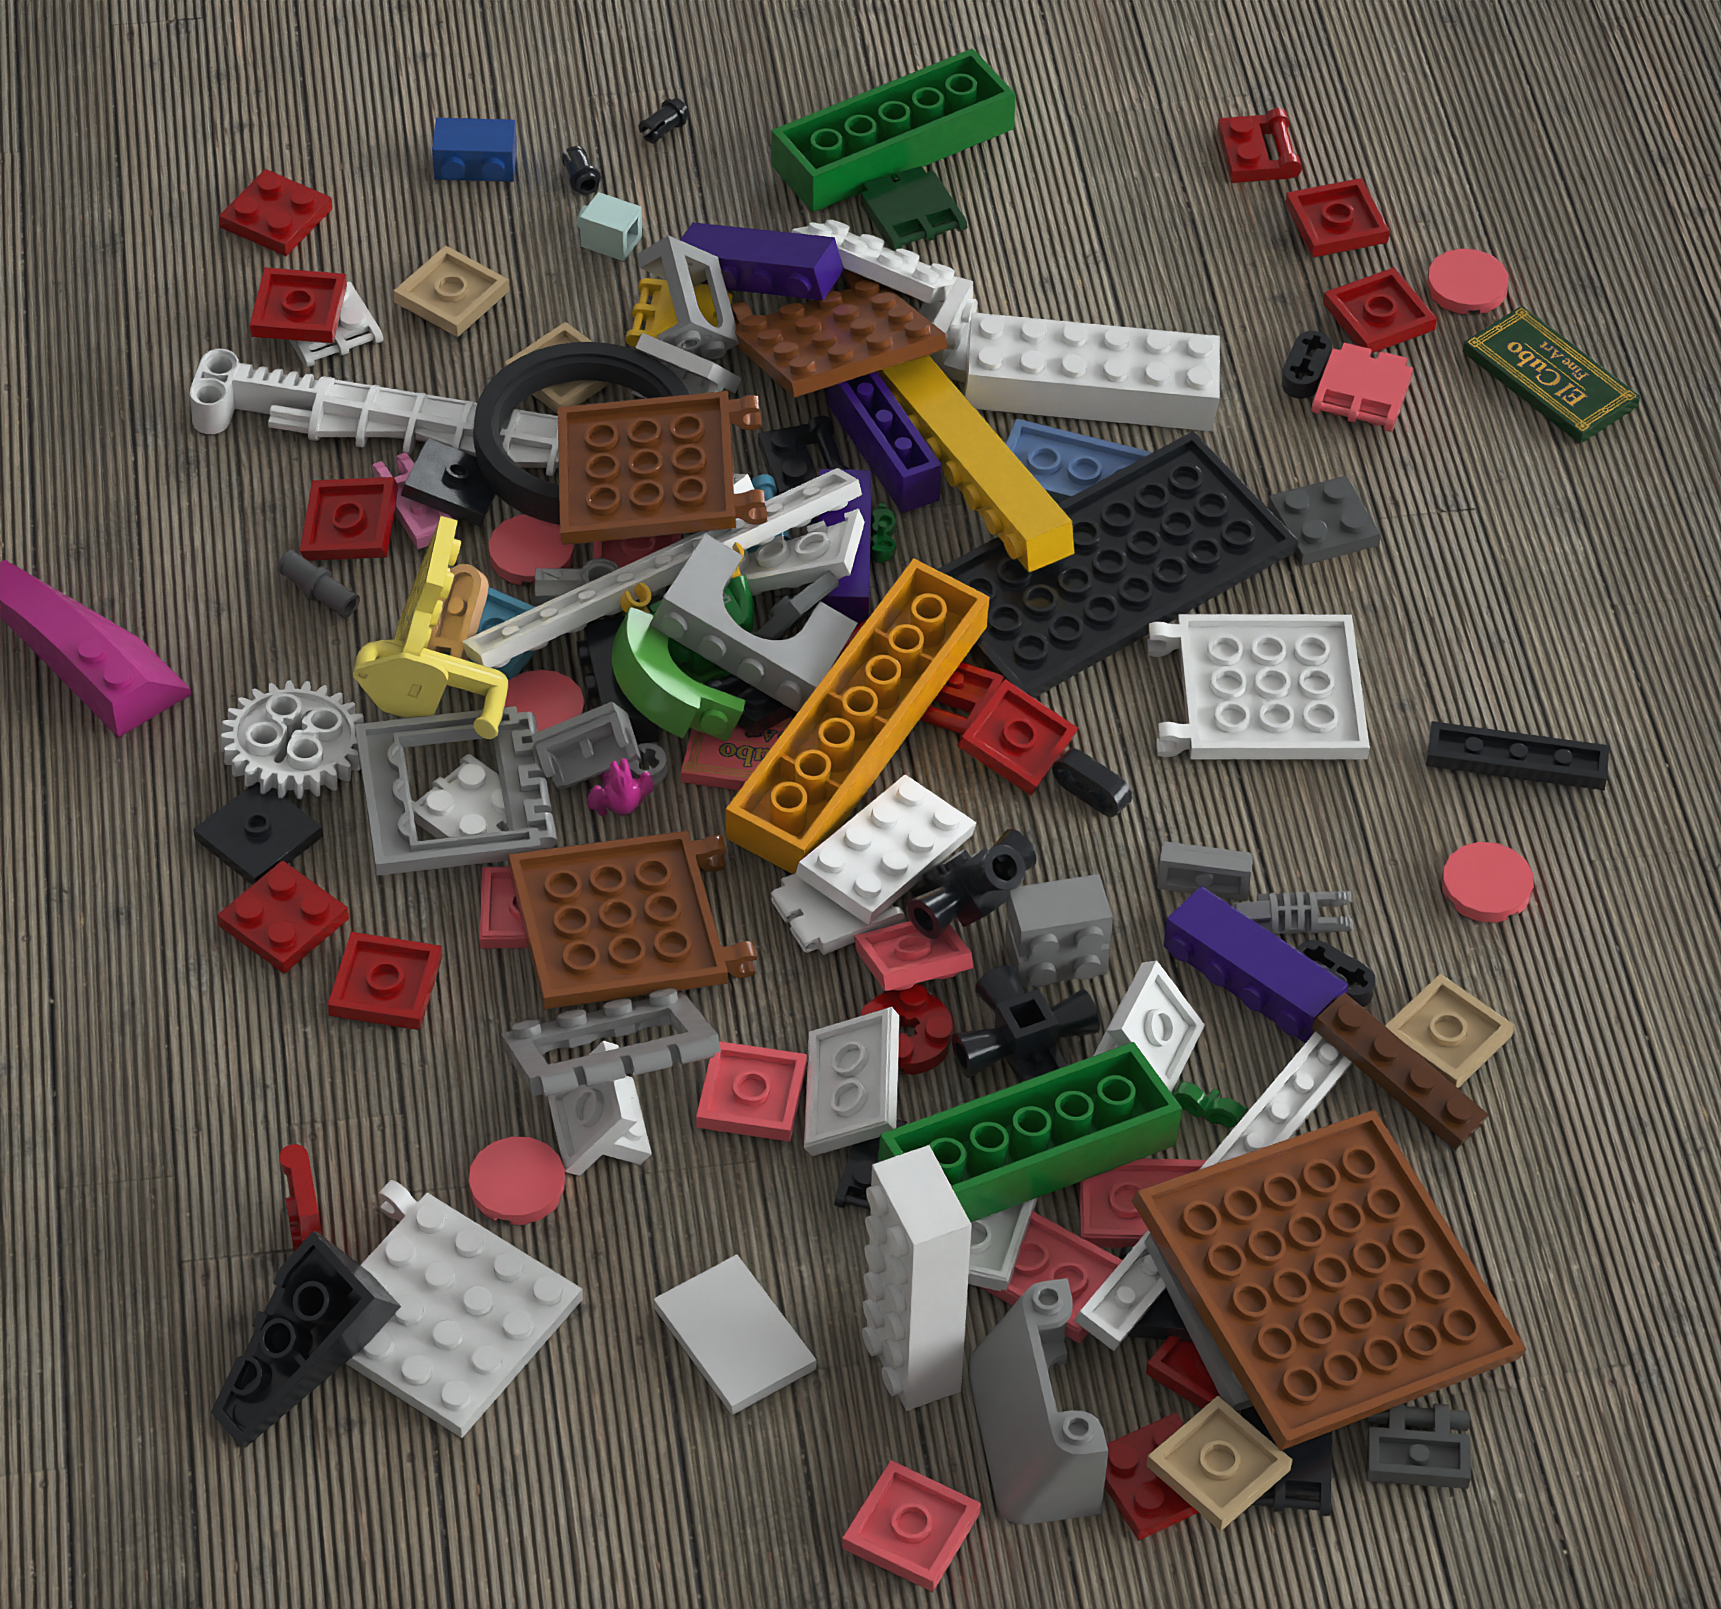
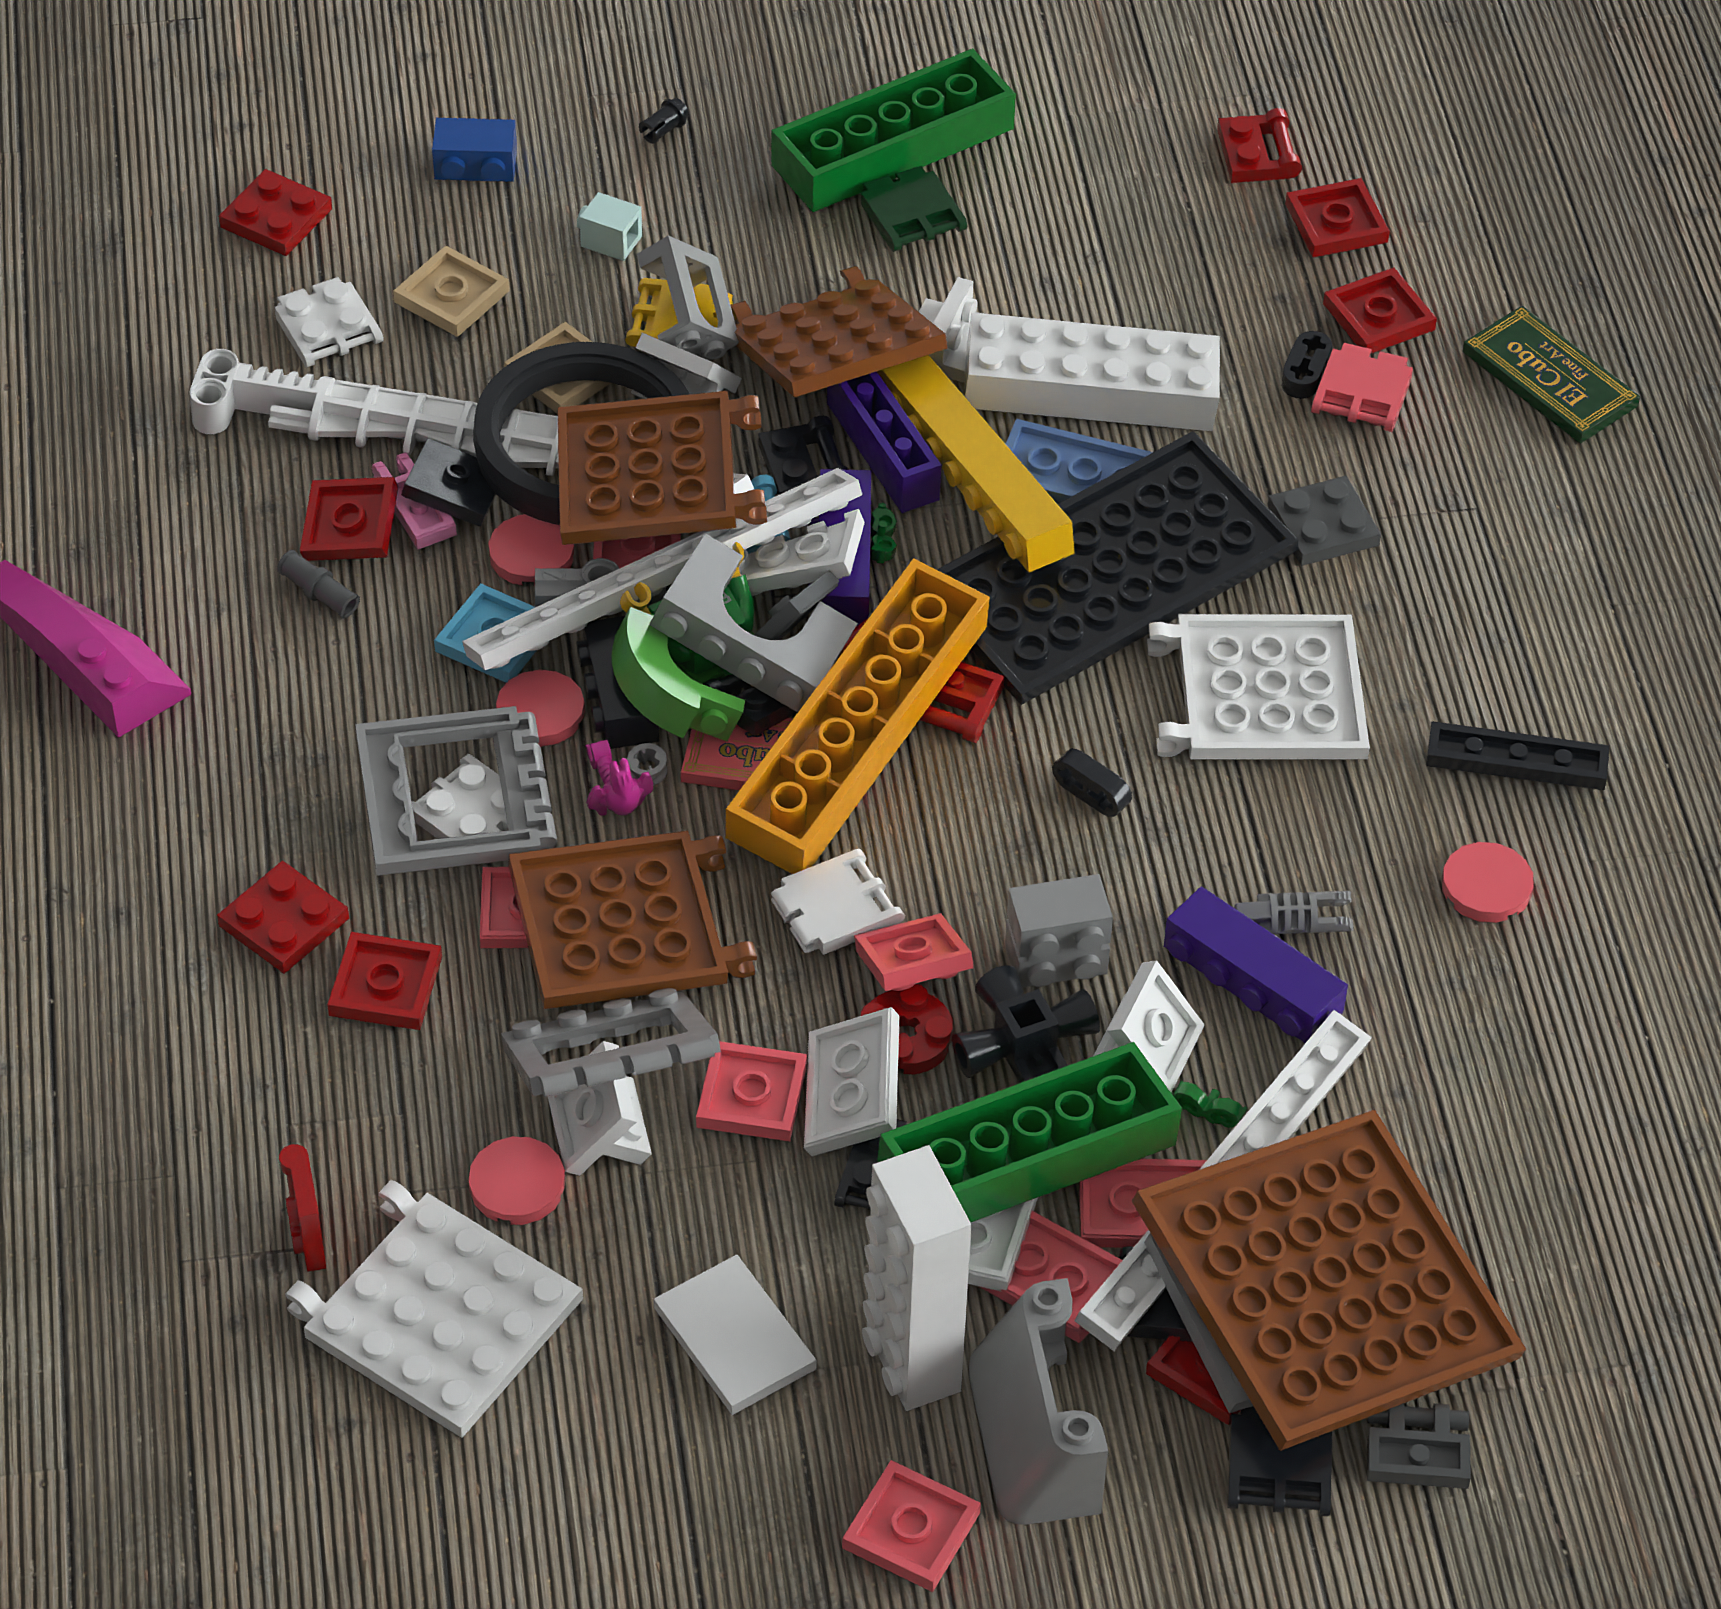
black plate [193,782,323,885] -> none
black wedge [211,1231,401,1448] -> none
white gear [221,680,364,799] -> none
red plate [249,267,347,343] -> none
light yellow plate [353,516,508,739] -> none
light nougat plate [427,564,489,687] -> none
light grey hinge [531,702,641,791] -> none
black pin [561,146,601,195] -> none
dark purple brick [680,222,844,300] -> none
white plate [791,220,958,304] -> none
white plate [795,775,976,925] -> none
black brick [907,829,1037,939] -> none
red plate [957,679,1079,796] -> none
red plate [1104,1412,1199,1541] -> none
tan plate [1147,1396,1292,1531] -> none
light grey panel [1157,842,1253,901] -> none
black beam [1296,940,1376,1007] -> none
reddish brown plate [1311,992,1489,1151] -> none
tan plate [1385,973,1514,1088] -> none
coral tile [1427,248,1509,315] -> none

